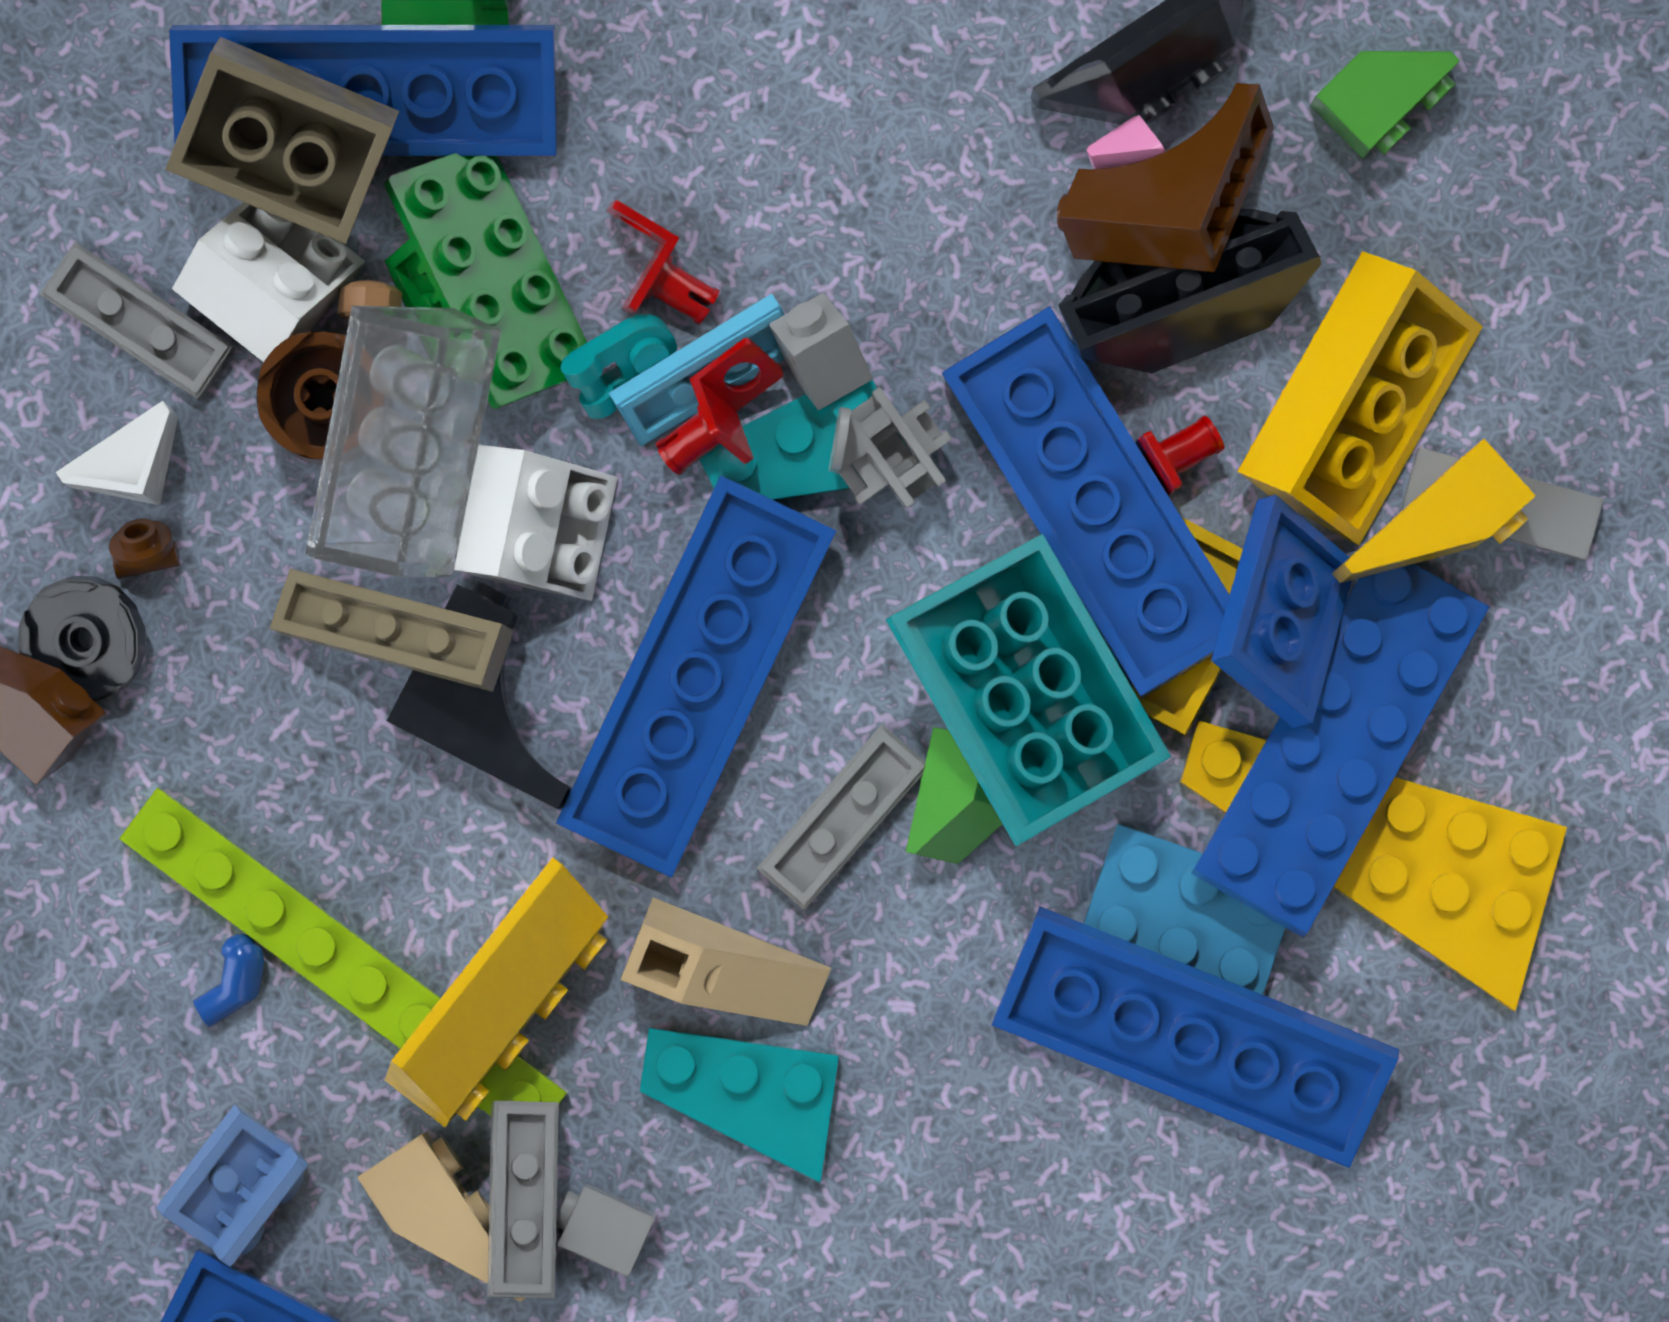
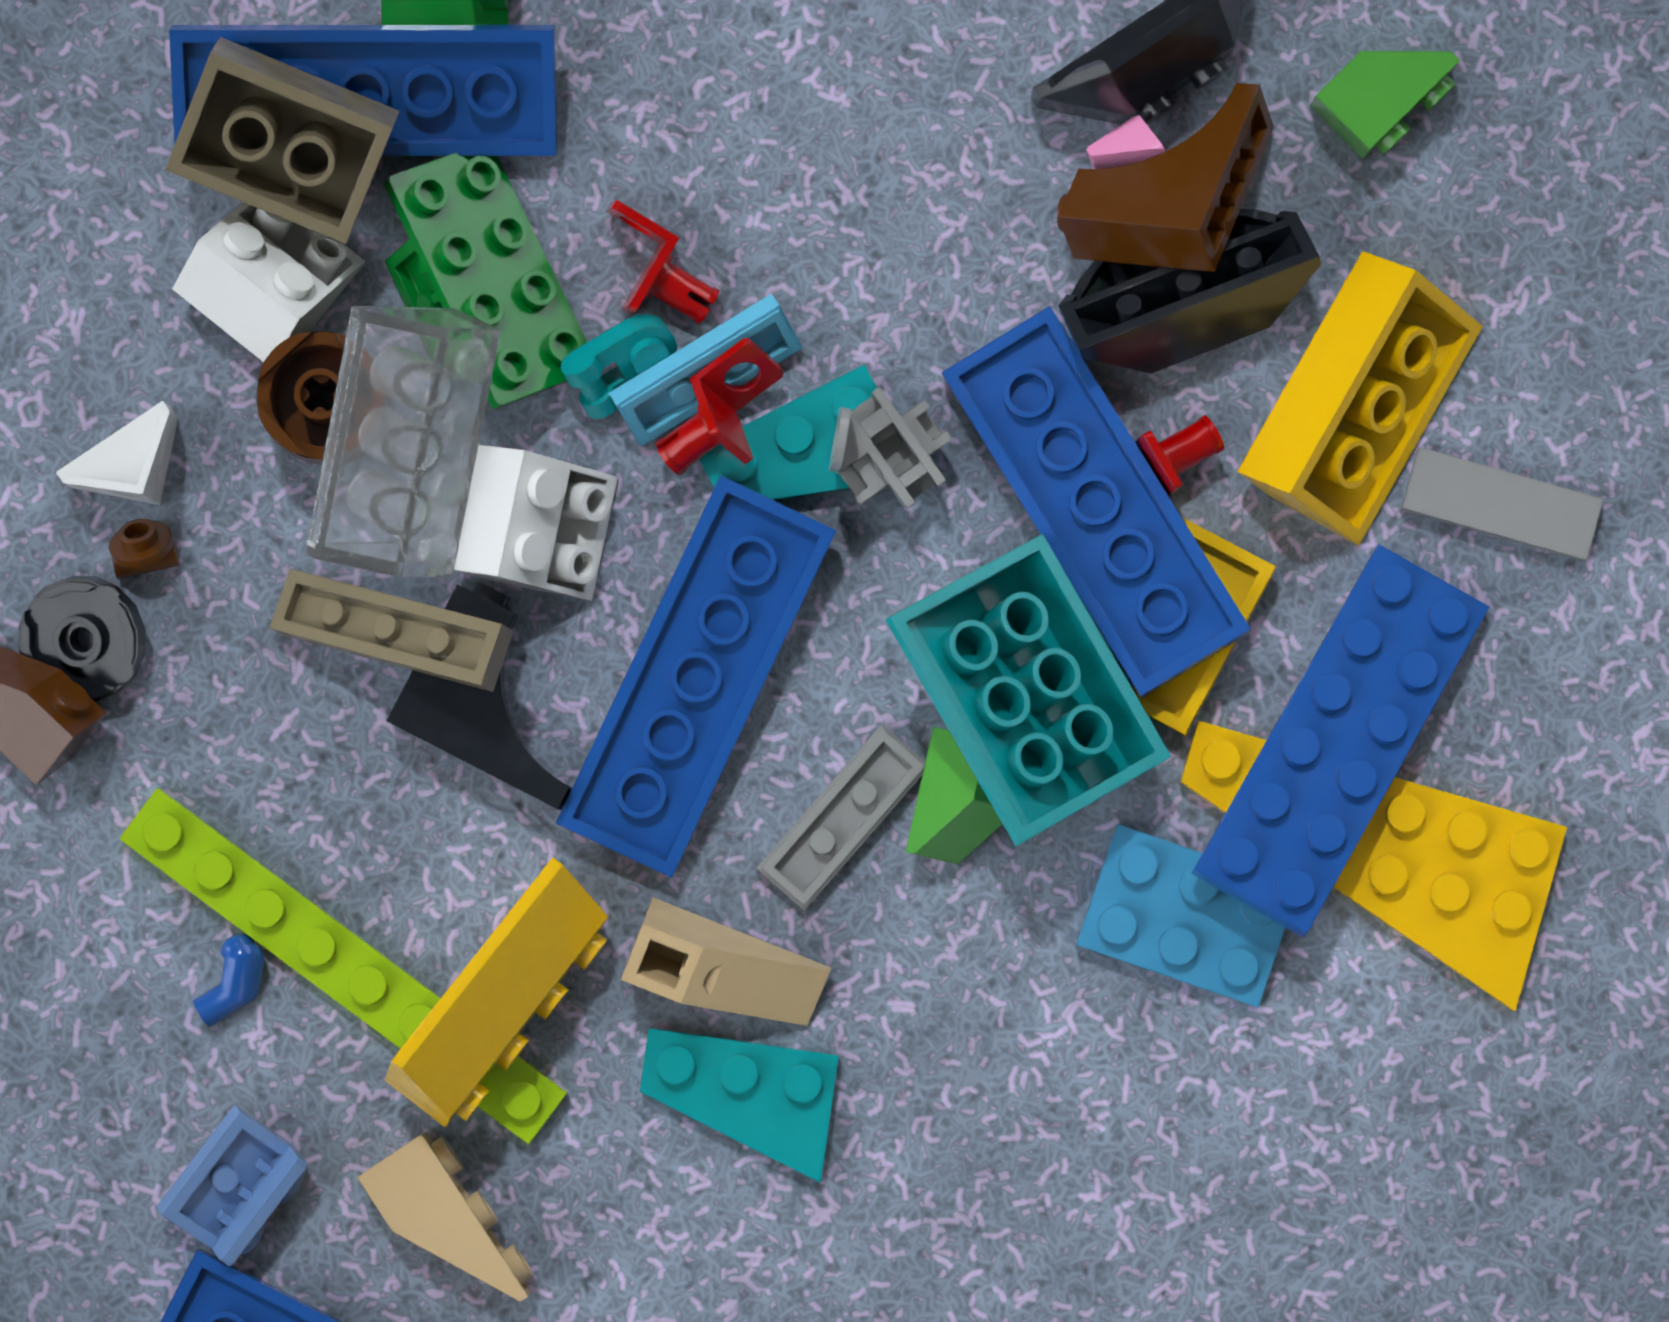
light grey tile [39,242,235,401] -> none
medium nougat tile [337,280,402,323] -> none
light grey tile [487,1101,559,1299] -> none
light grey brick [556,1183,657,1277] -> none
light grey brick [769,292,873,411] -> none
blue plate [991,906,1399,1168] -> none
blue plate [1211,495,1352,728] -> none
yellow slope [1332,439,1536,583] -> none

